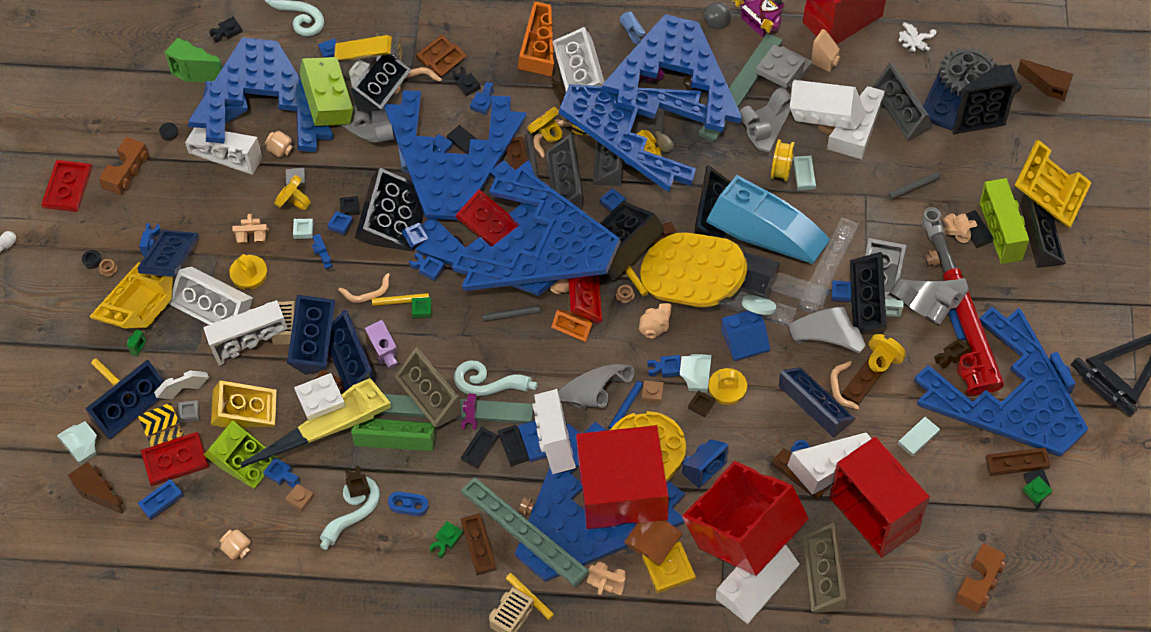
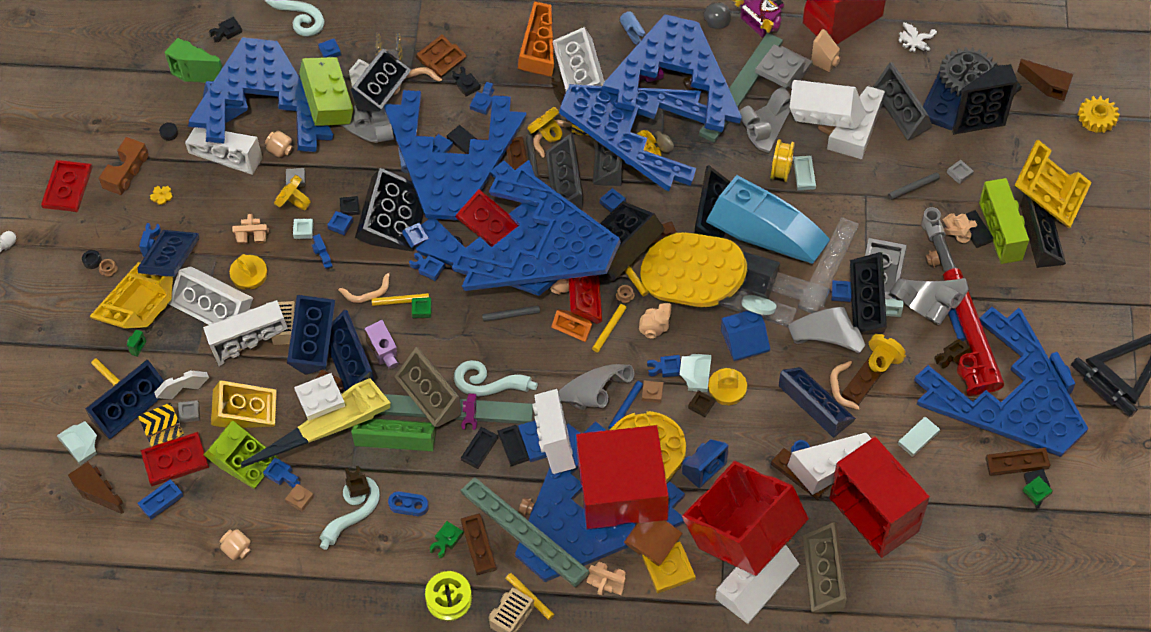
yellow tile [334,35,392,62] -> none
dark orange arch [955,543,1007,613] -> none
none -> yellow plant [150,186,173,205]
none -> neon yellow wheel [425,571,472,621]
none -> yellow bar [592,304,626,352]
none -> light grey tile [947,160,974,184]
none -> yellow gear [1078,96,1120,133]

